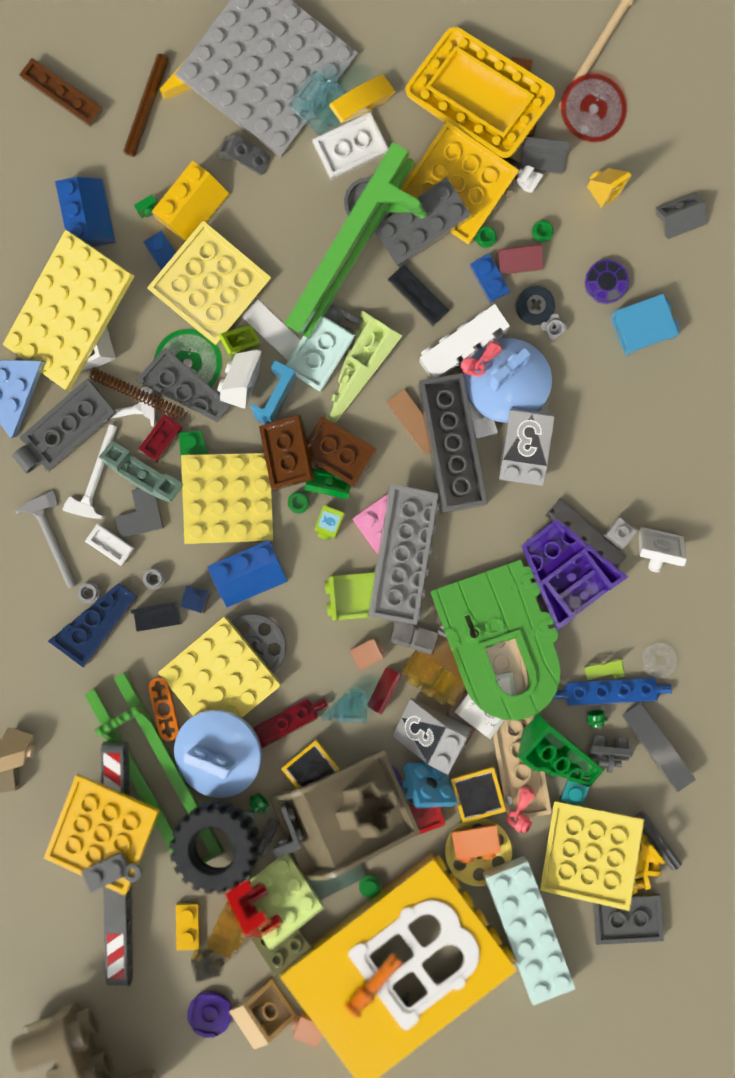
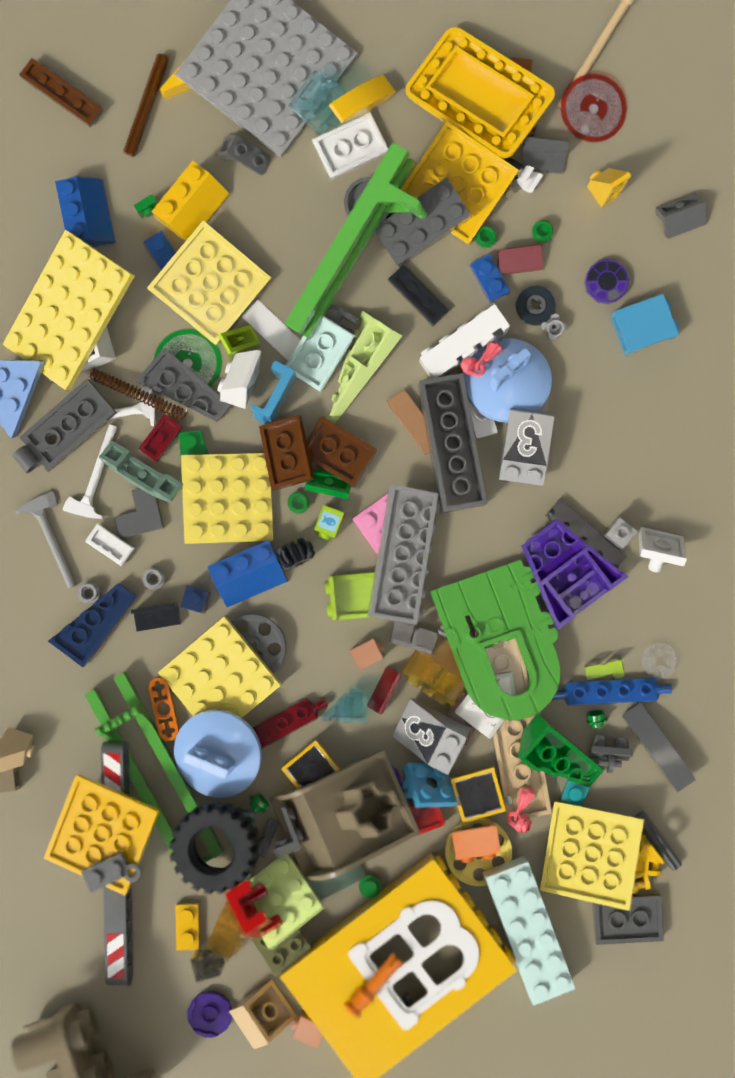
none -> black gear [277,537,315,570]

